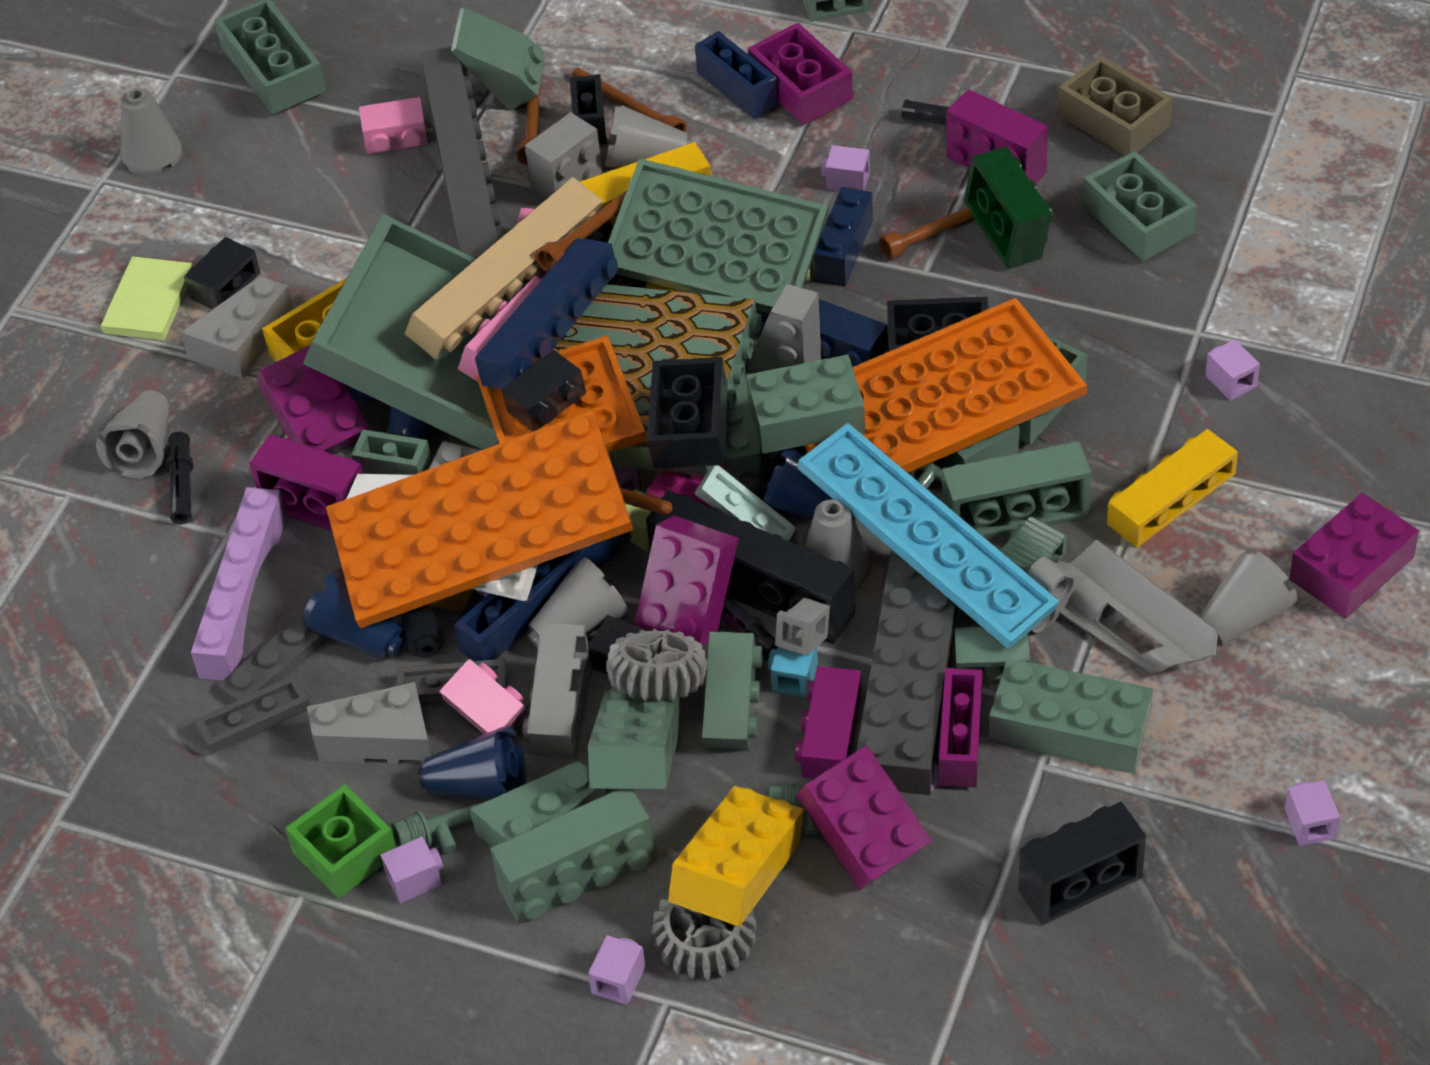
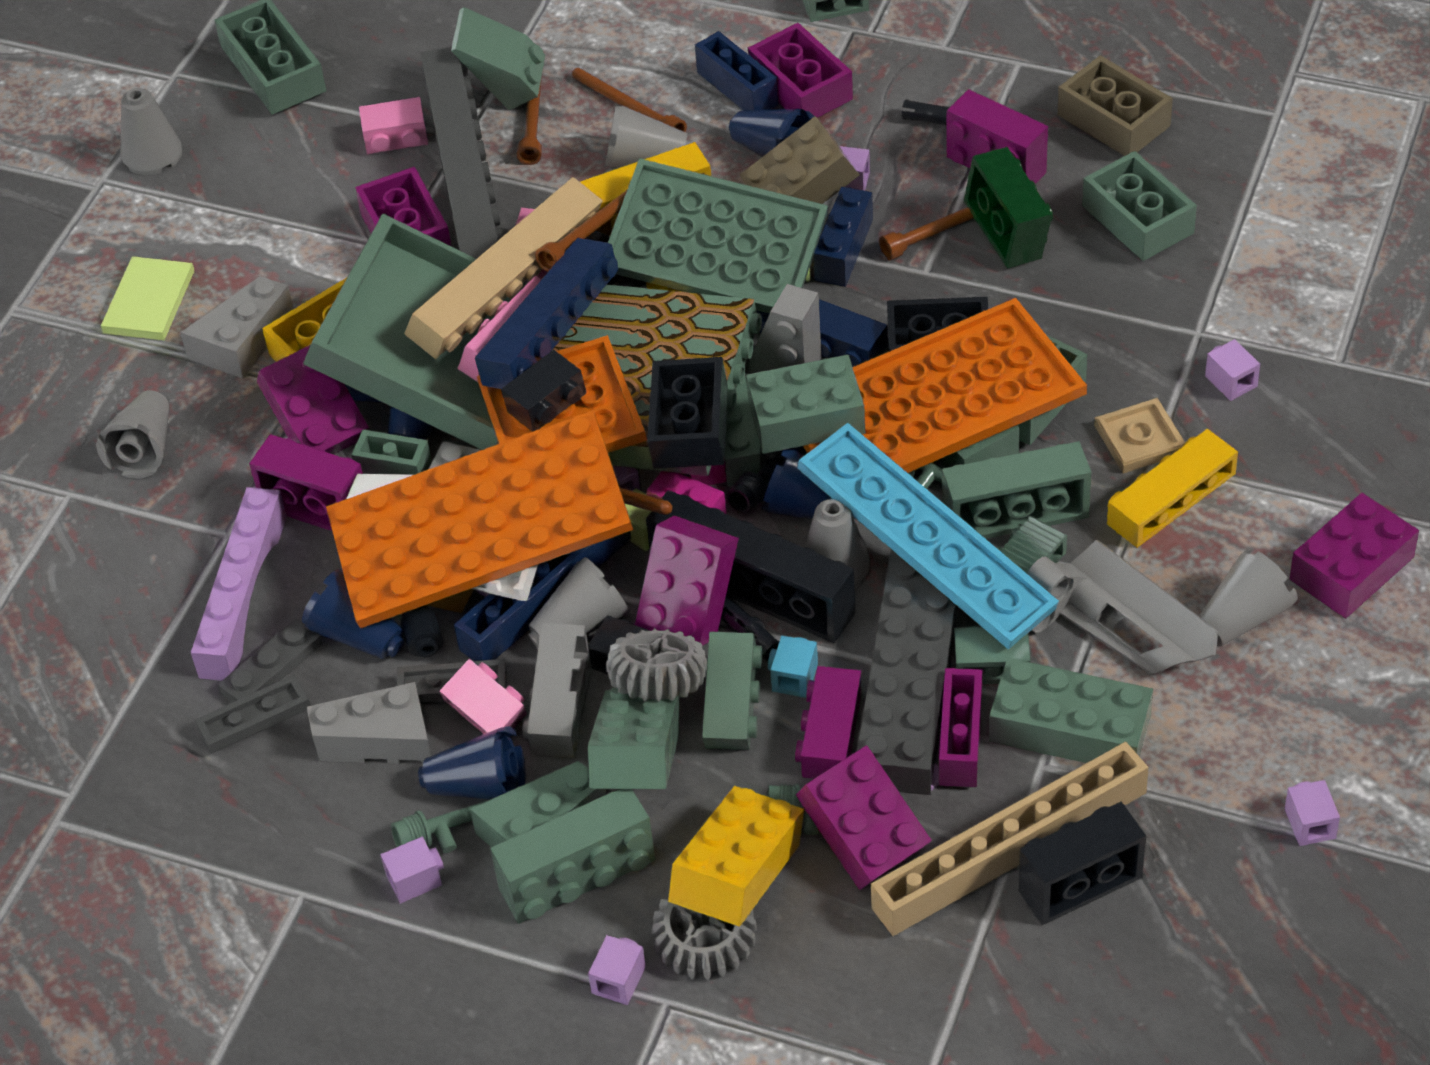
black pin [166,432,194,525] -> none
black brick [184,237,260,310] -> none
bright green brick [285,784,396,899] -> none
light grey brick [525,112,603,200] -> none
black brick [570,74,607,145] -> none
light aqua plate [694,465,796,541] -> none
light grey brick [775,598,830,656] -> none
none -> magenta brick [355,166,452,247]
none -> dark blue cone [729,109,815,157]
none -> dark tan brick [740,116,859,204]
none -> tan brick [871,742,1149,936]
none -> tan tile [1094,398,1185,473]

